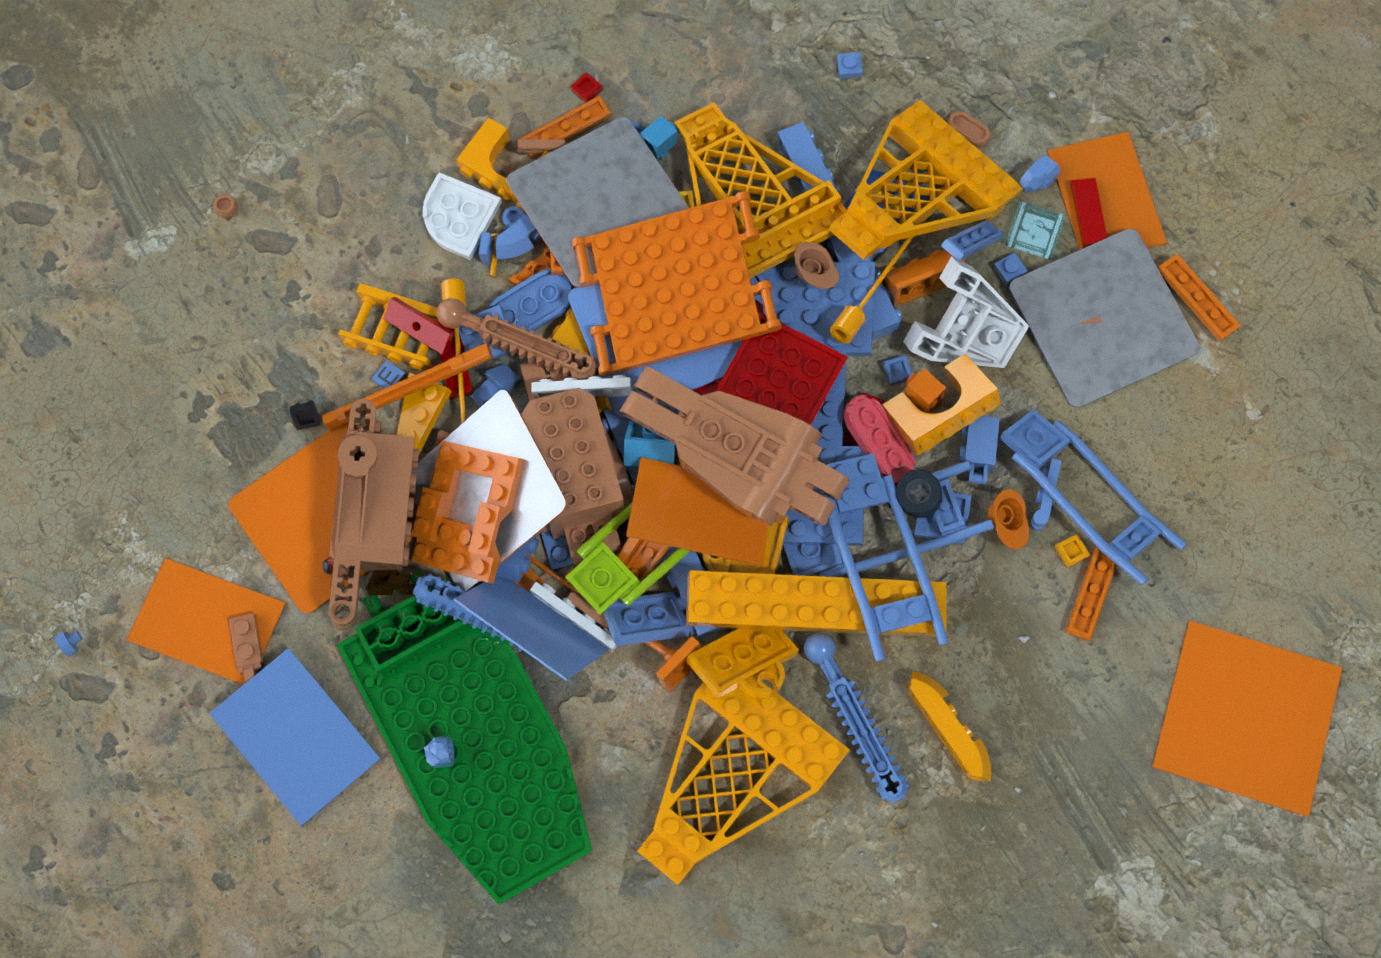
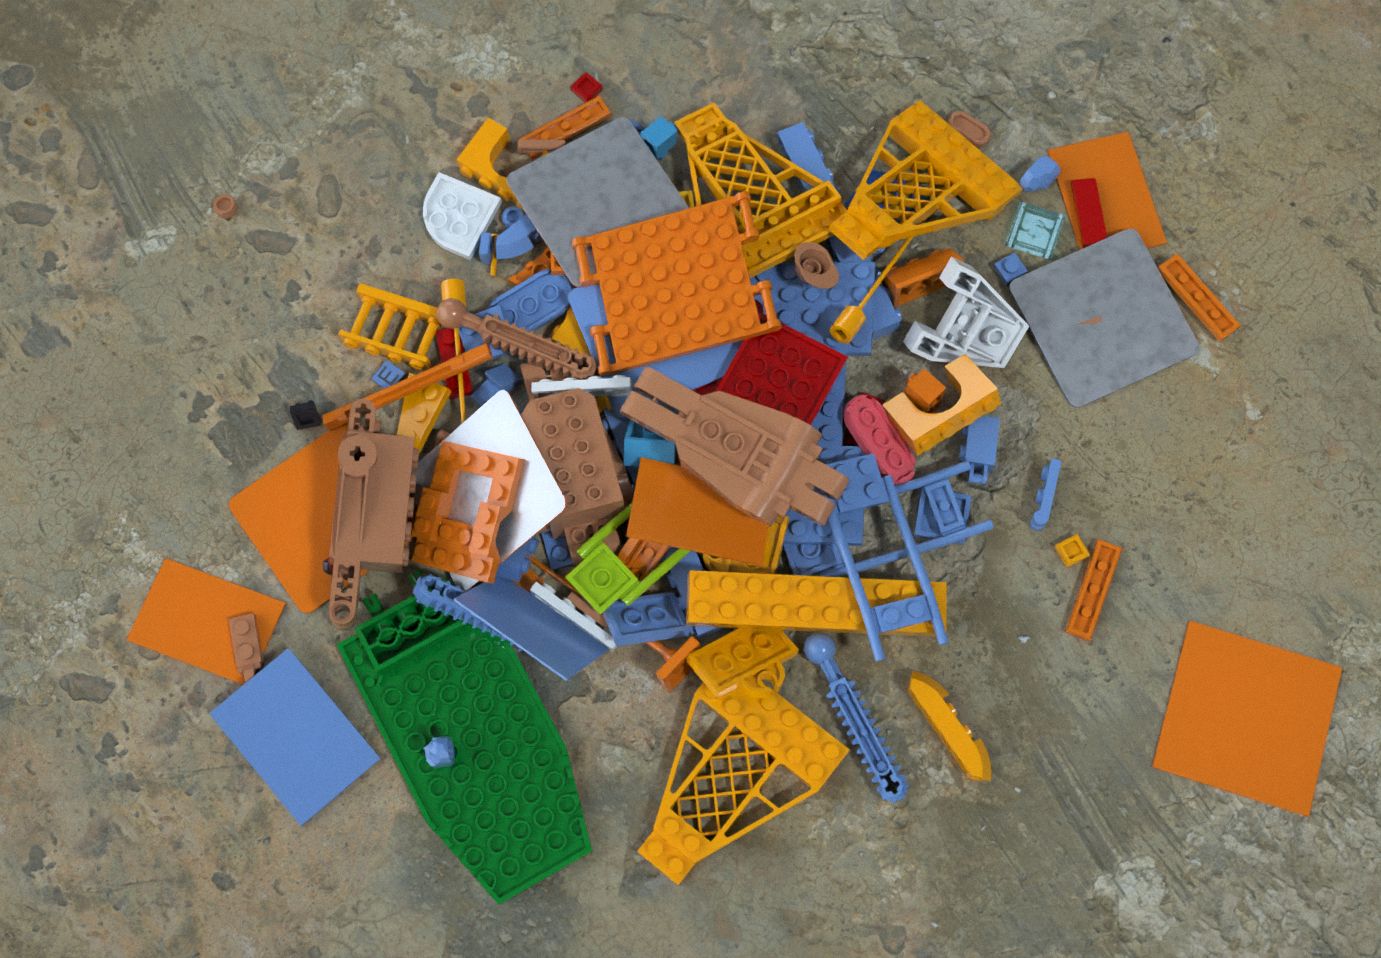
medium blue tile [54,631,83,657] -> none
dark brown plate [366,570,415,596] -> none
tile [384,297,454,354] -> none
medium blue plate [837,52,863,79] -> none
medium blue tile [882,355,913,386] -> none
black wheel [896,470,942,518] -> none
medium blue tile [941,220,1004,261] -> none
orange piece [987,489,1029,550] -> none
medium blue plate [1000,409,1187,586] -> none

